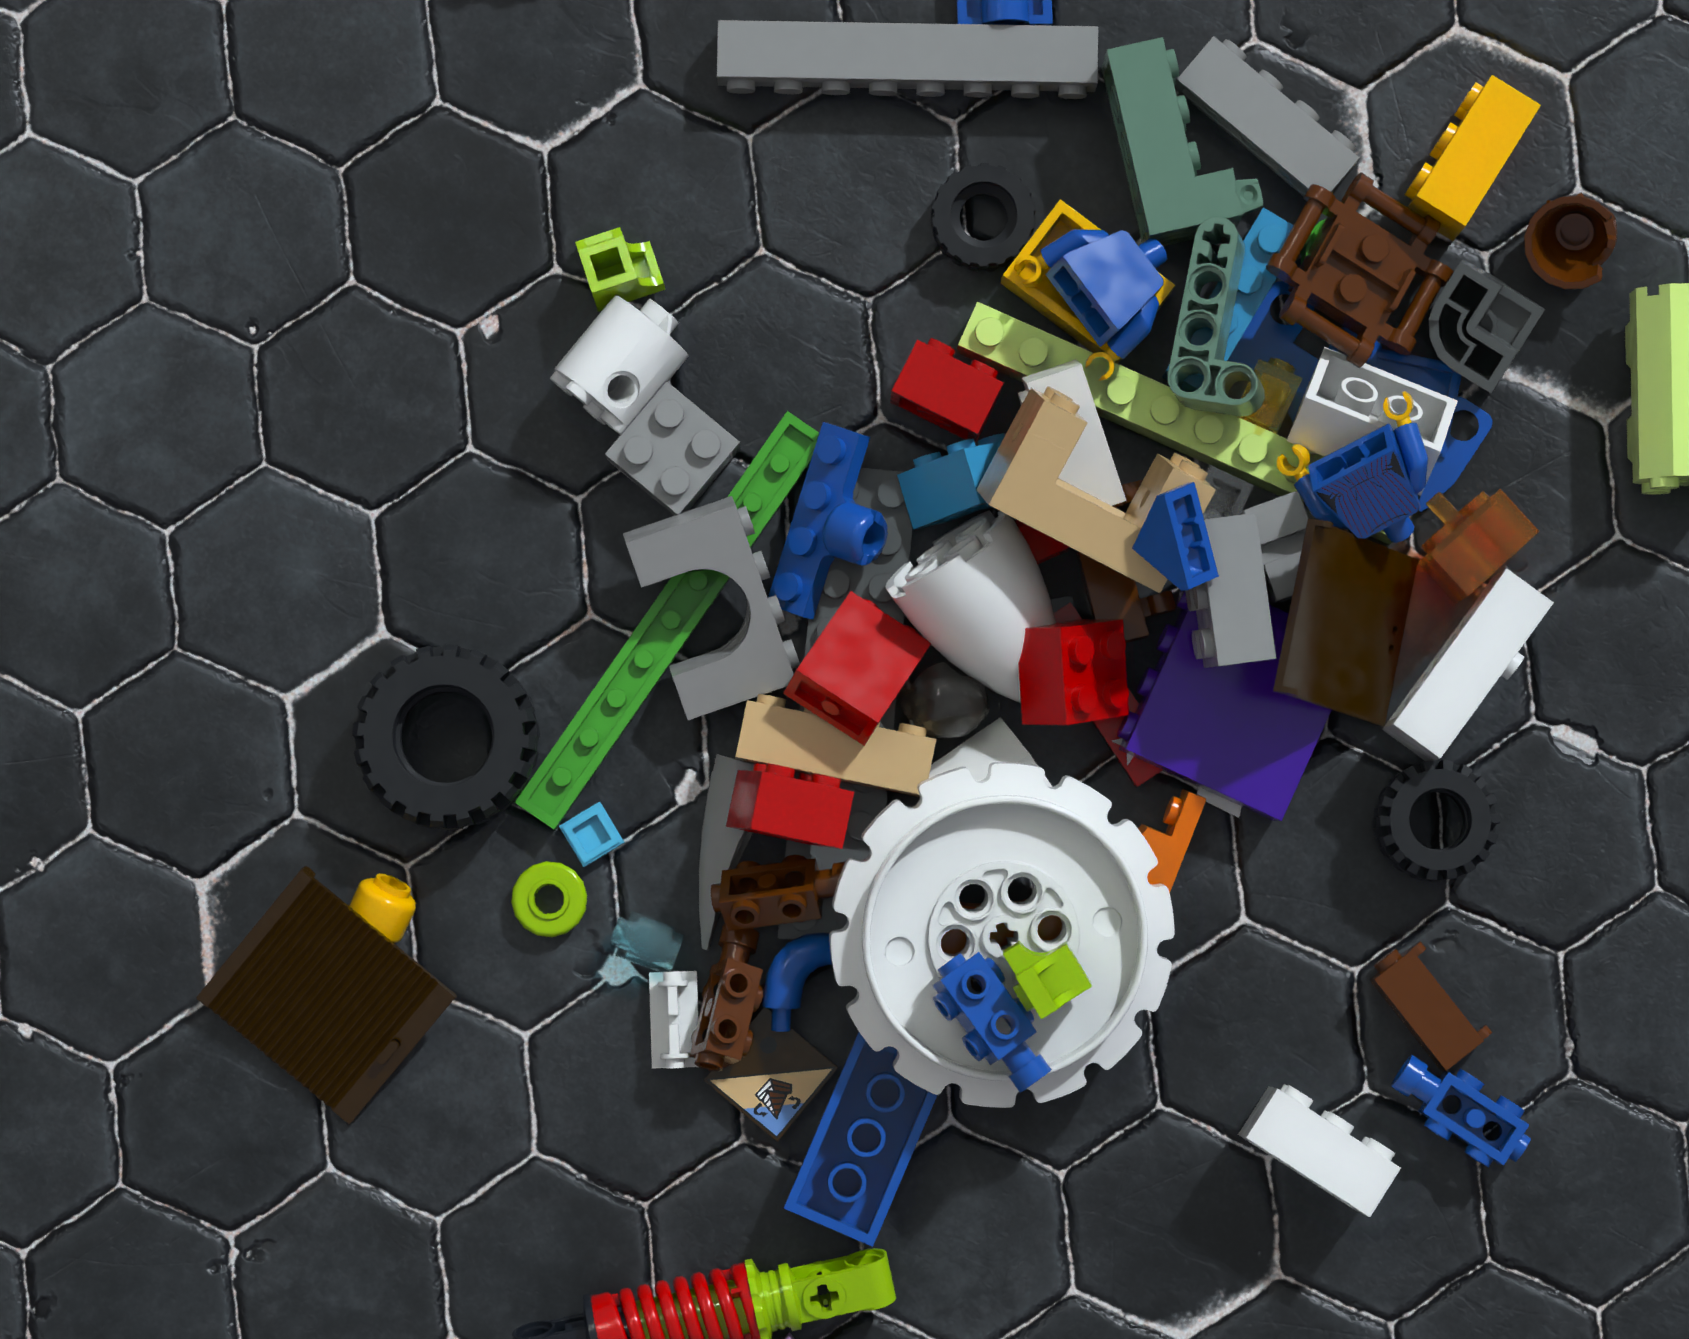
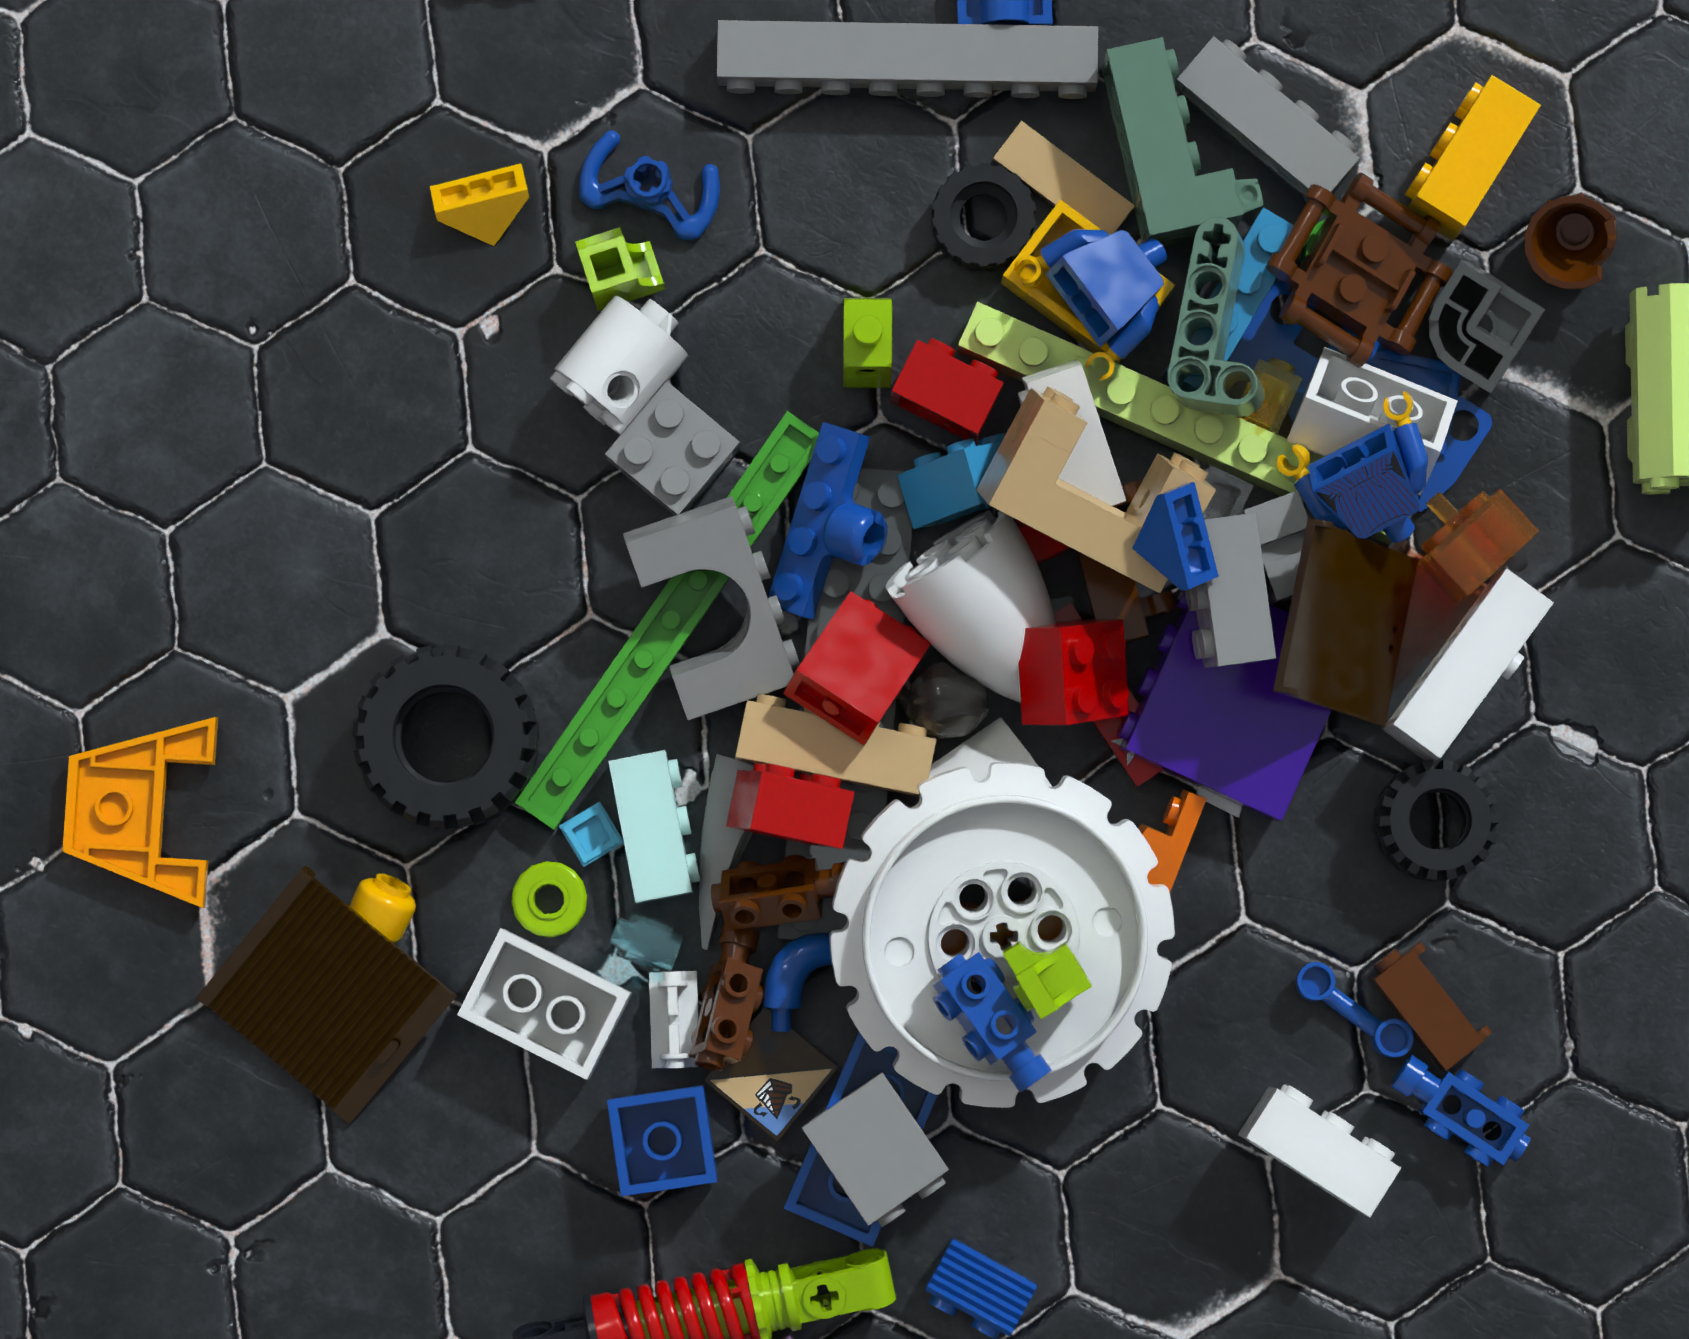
none -> light orange wing [62,717,218,908]
none -> yellow slope [430,163,529,246]
none -> white brick [457,928,632,1080]
none -> blue piece [579,130,720,240]
none -> blue brick [607,1085,718,1197]
none -> light aqua brick [608,750,700,904]
none -> light grey brick [802,1072,949,1227]
none -> lime torso [843,298,892,388]
none -> blue brick [924,1237,1037,1339]
none -> tan tile [993,121,1135,235]
none -> blue bar [1295,962,1414,1058]

